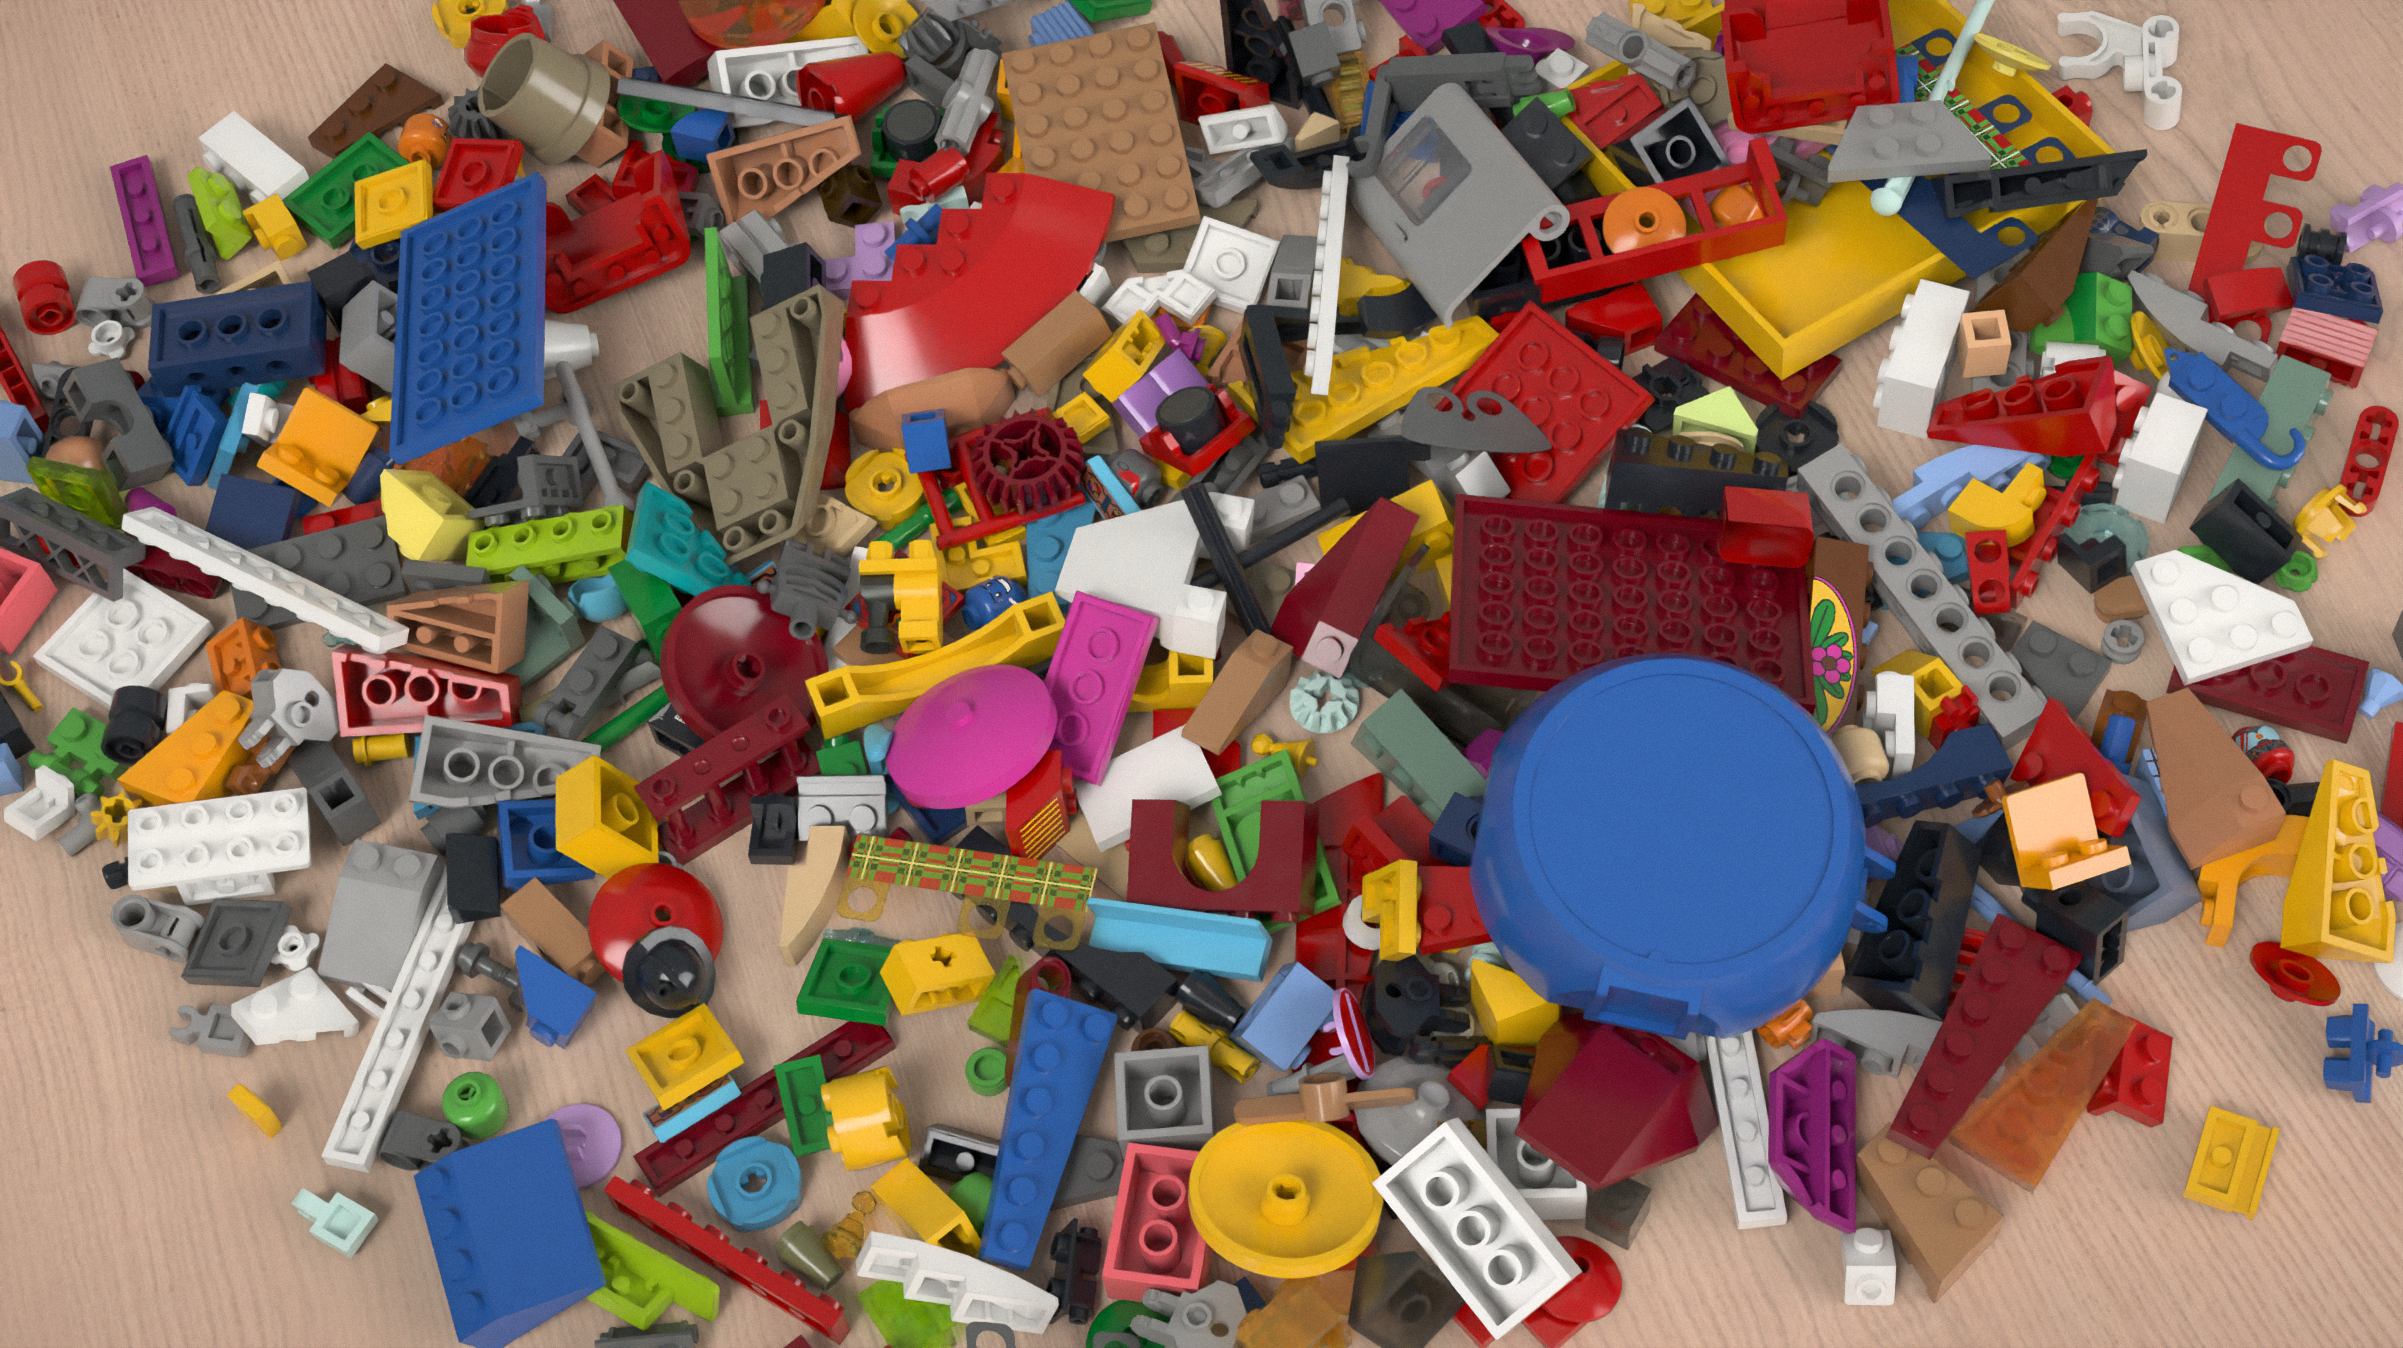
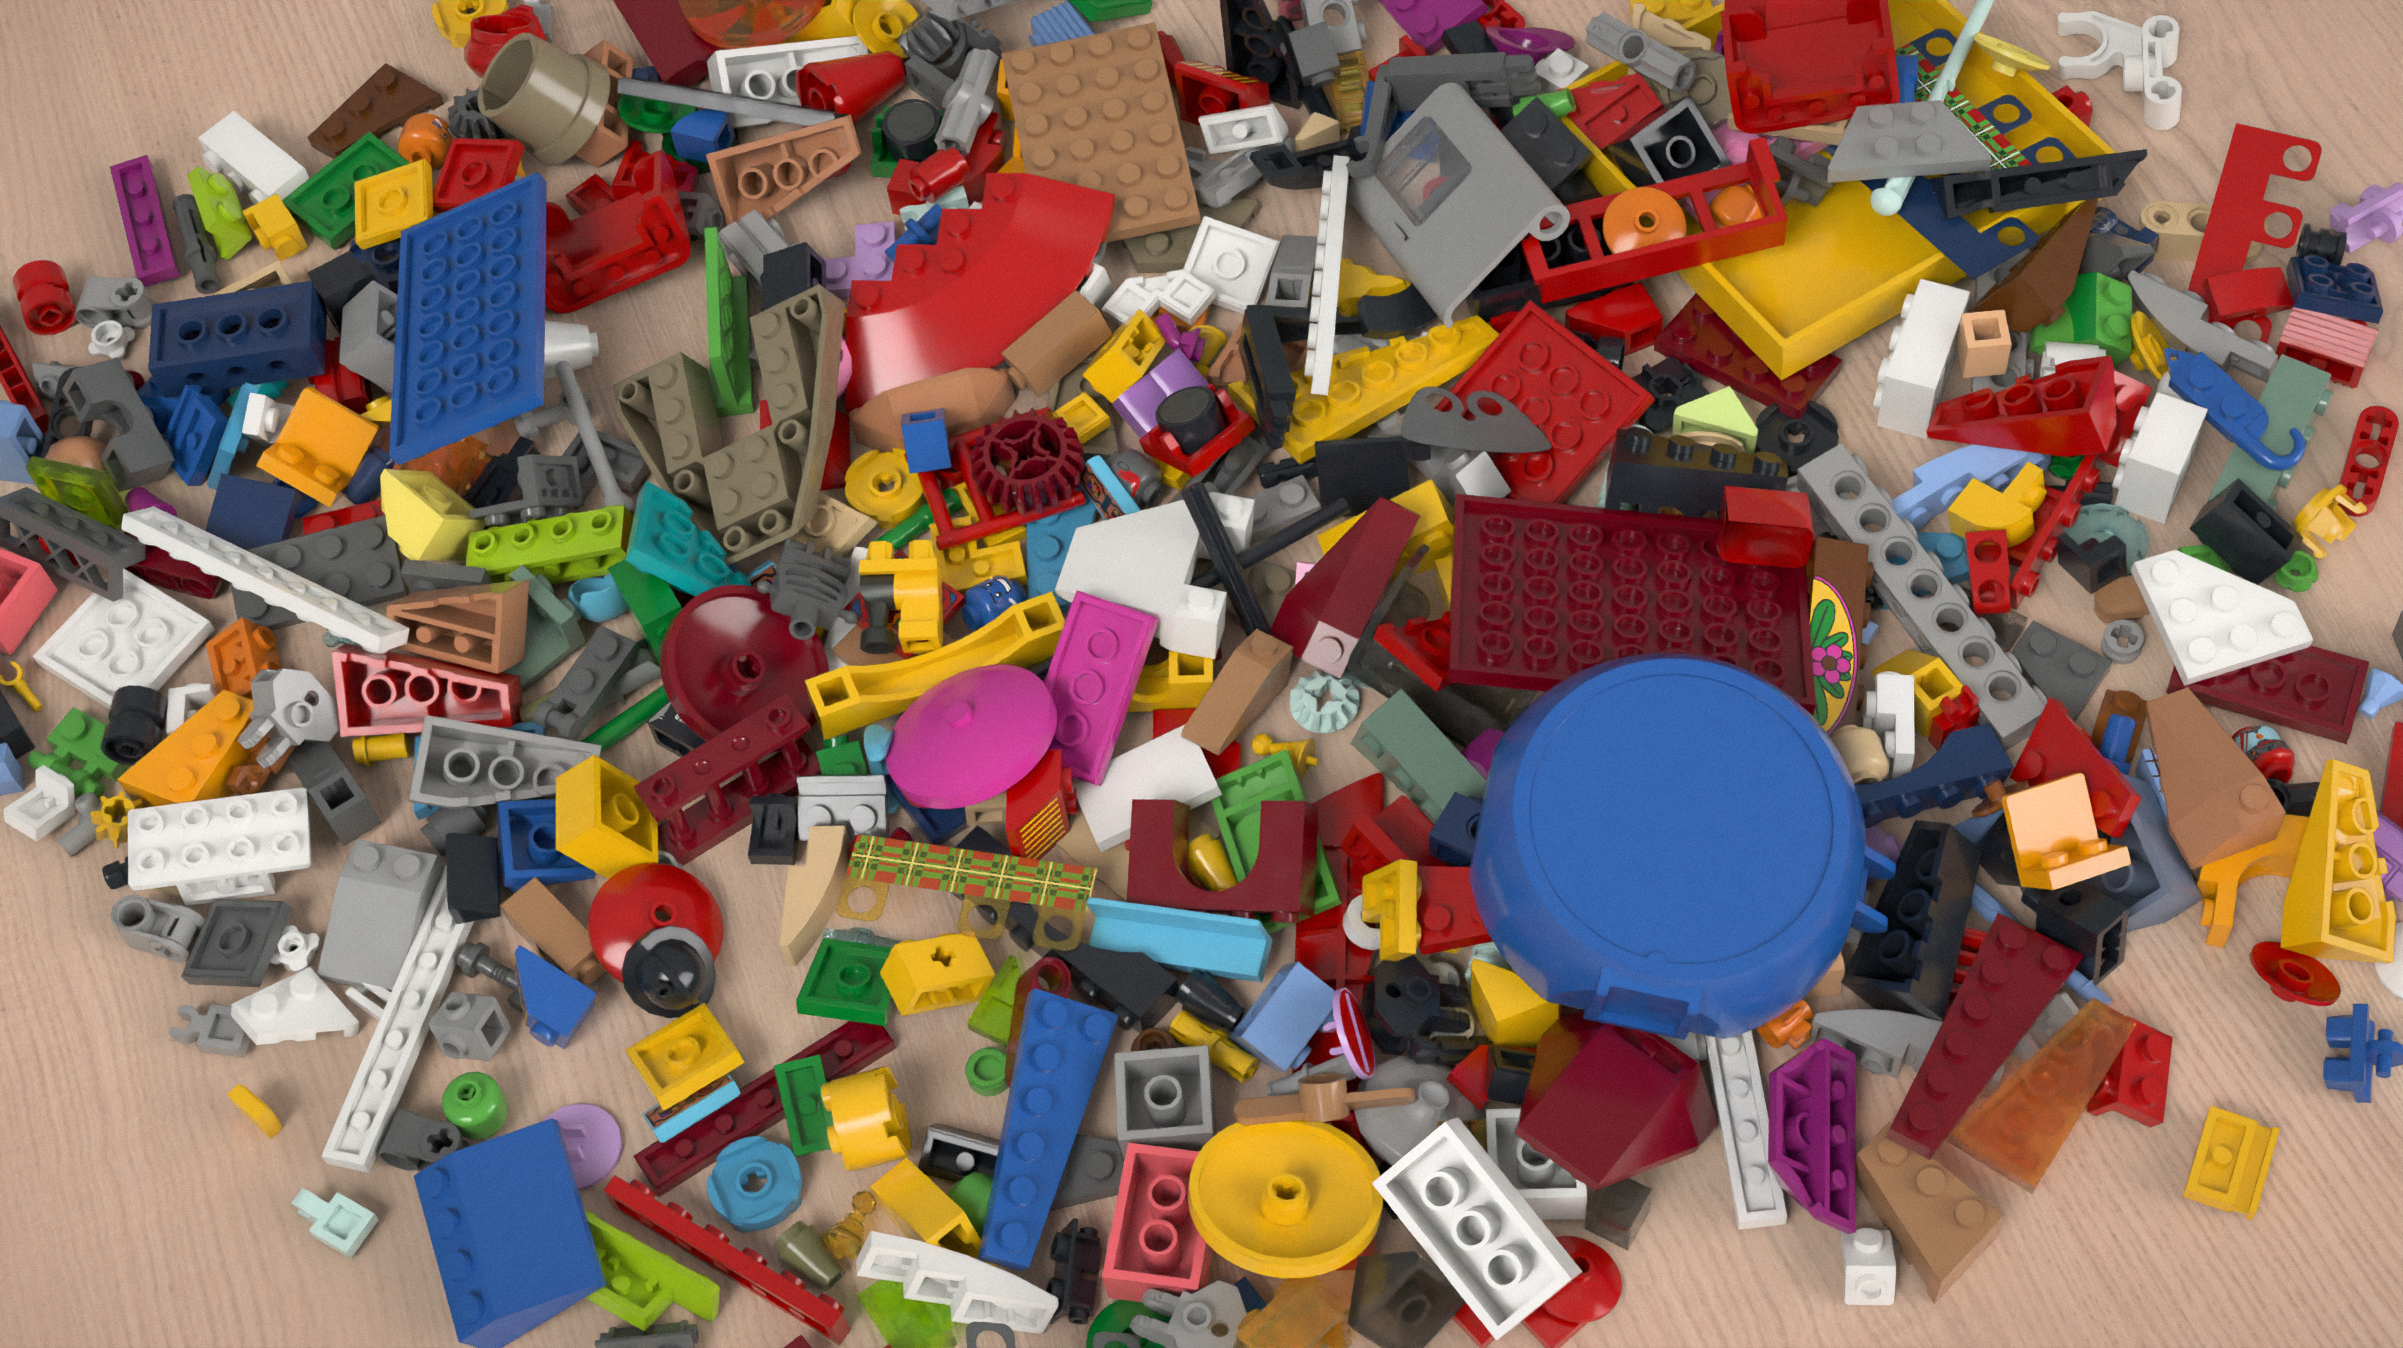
dark brown brick [817,163,883,228] -> none

